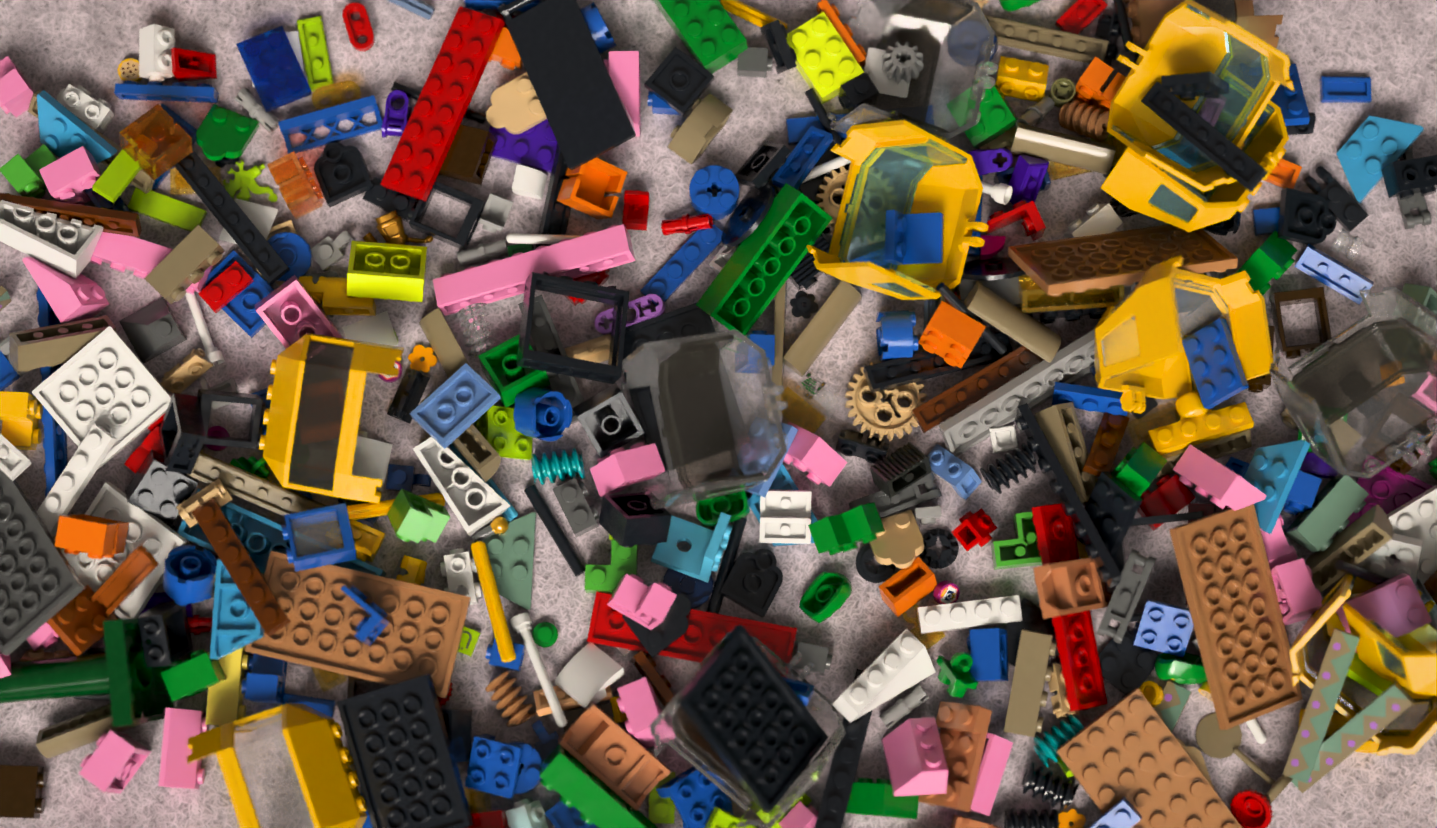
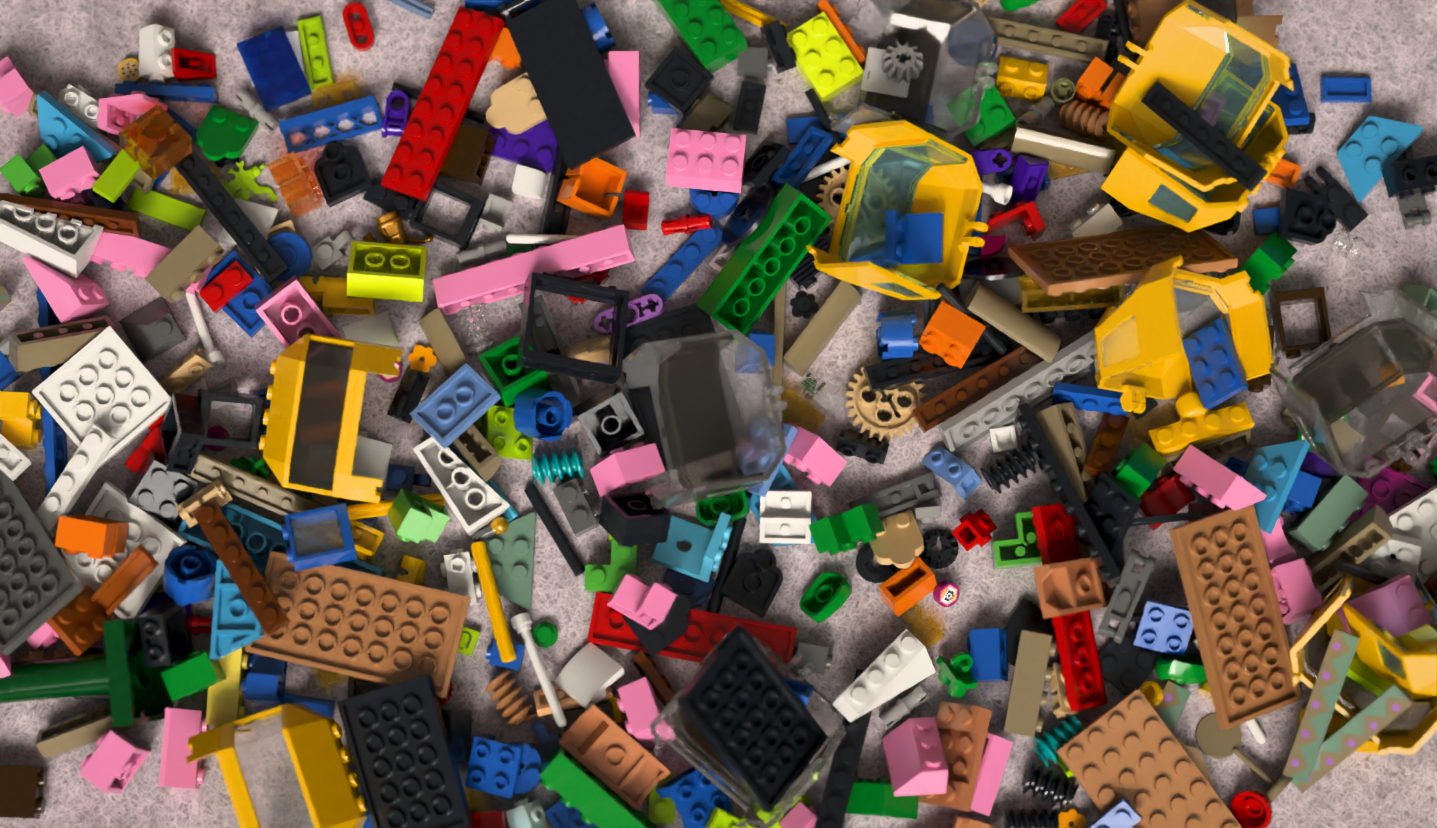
blue bracket [340,585,390,646] -> none
black bracket [838,72,879,114] -> none
pearl dark grey brick [870,442,932,498] -> none
white plate [917,595,1023,634] -> none
black plate [1161,72,1229,101] -> none
plate [1294,244,1374,305] -> none
none -> bright pink bracket [97,91,168,139]
none -> bright pink brick [666,128,746,193]
none -> black plate [733,81,767,135]

